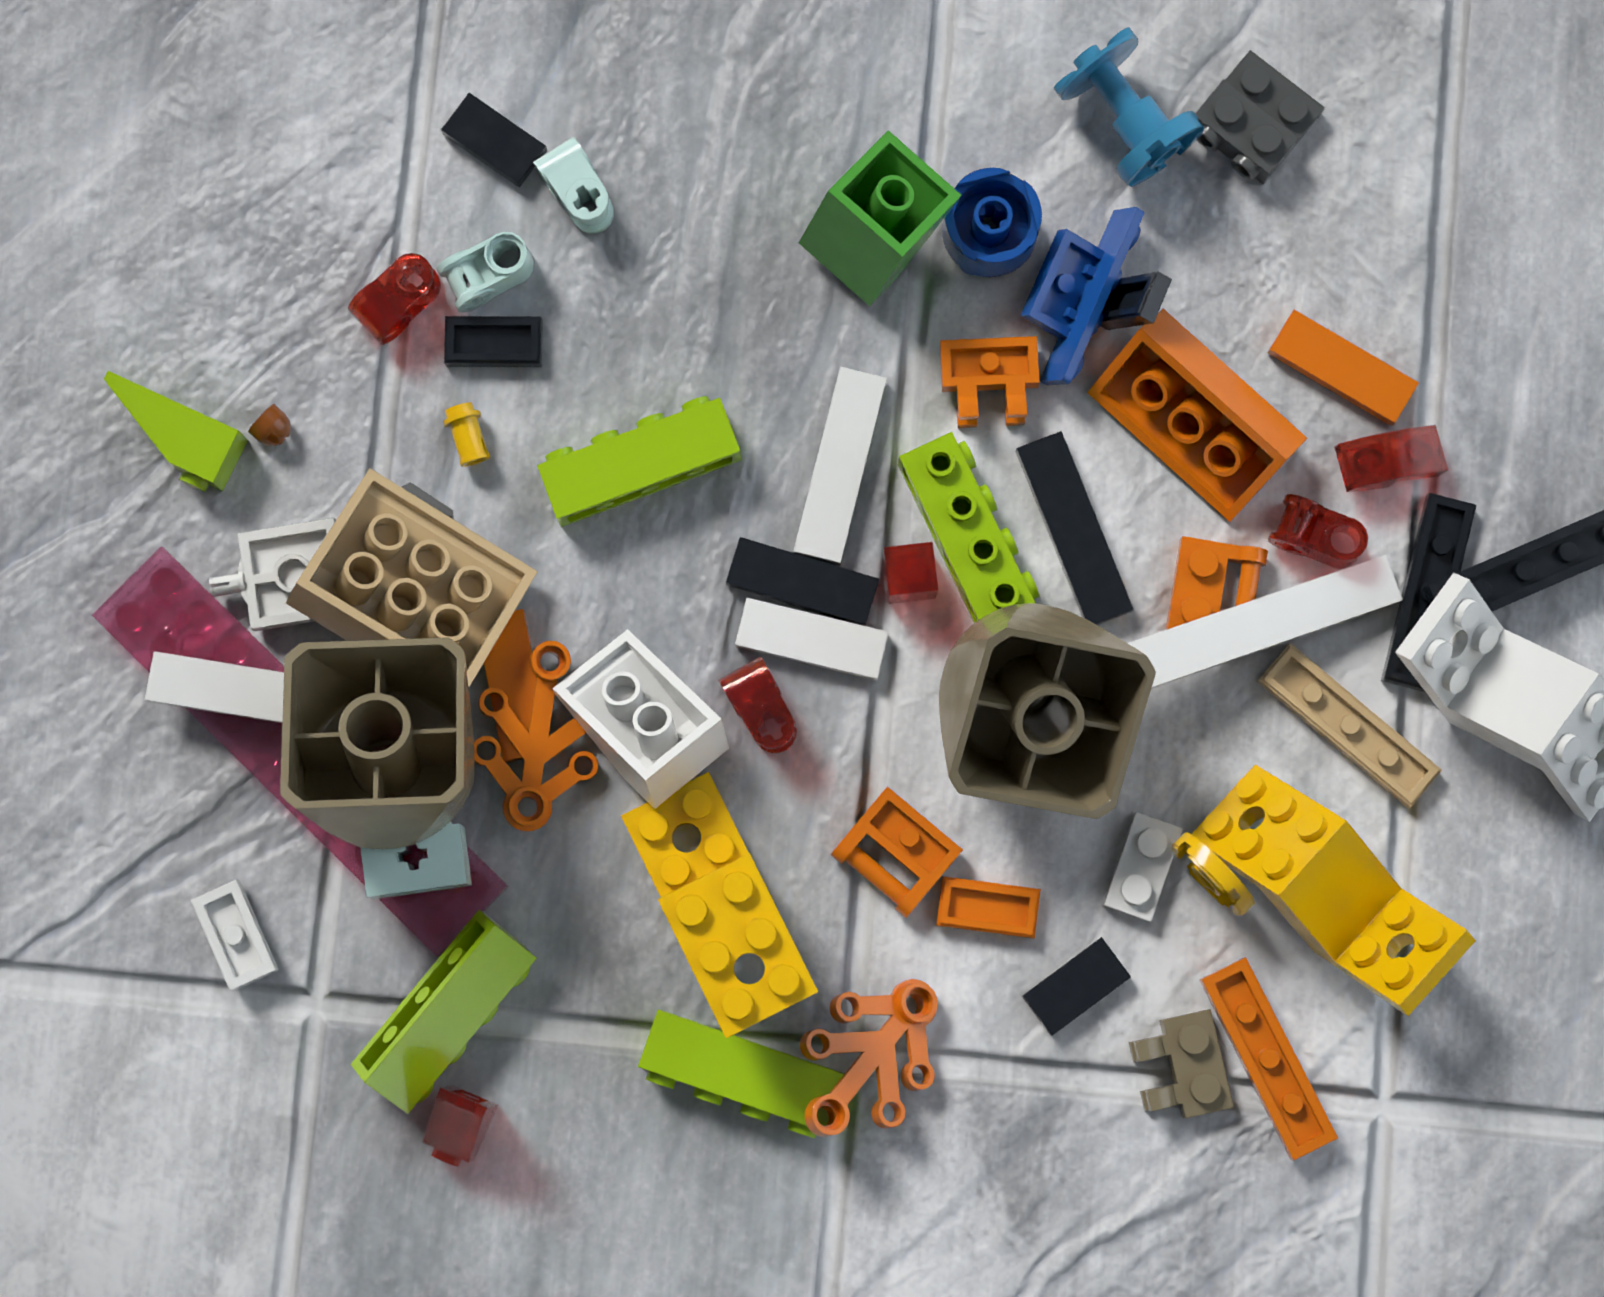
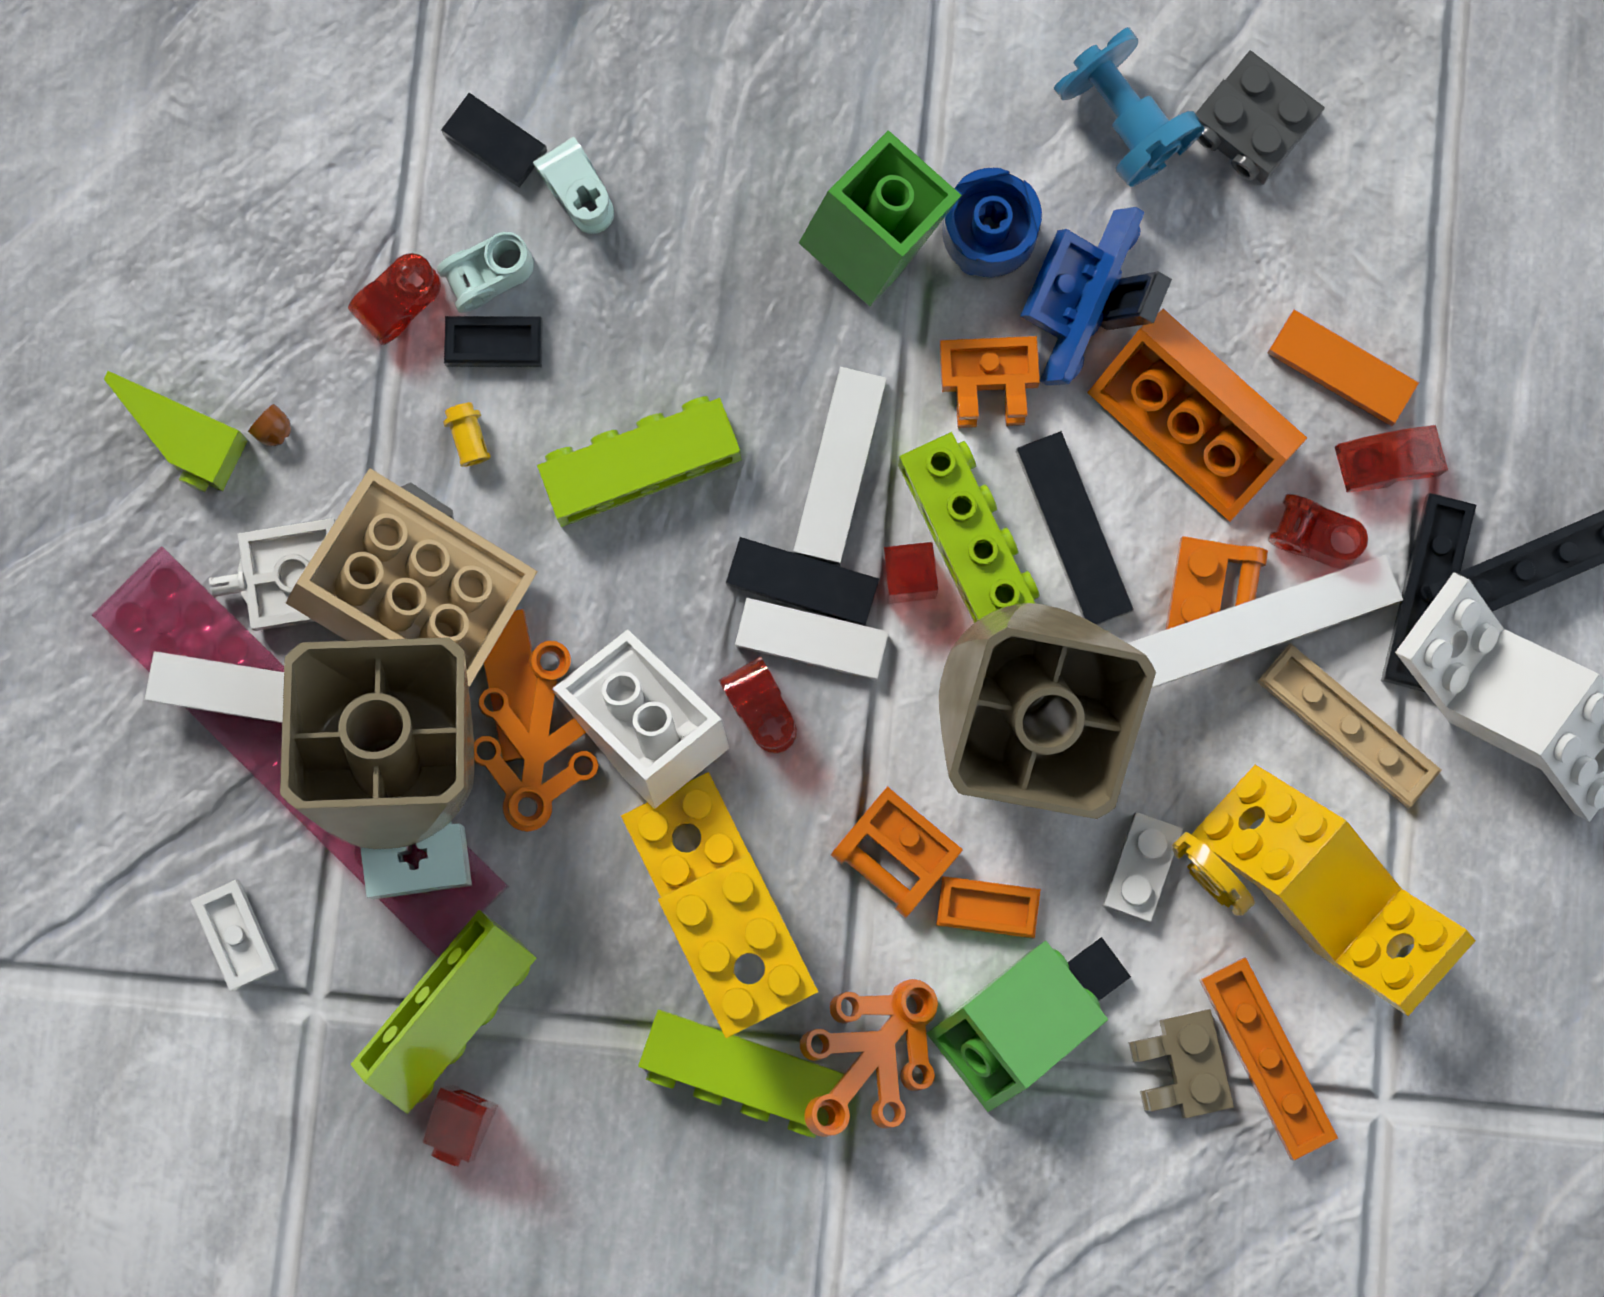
none -> bright green slope [926,940,1108,1112]

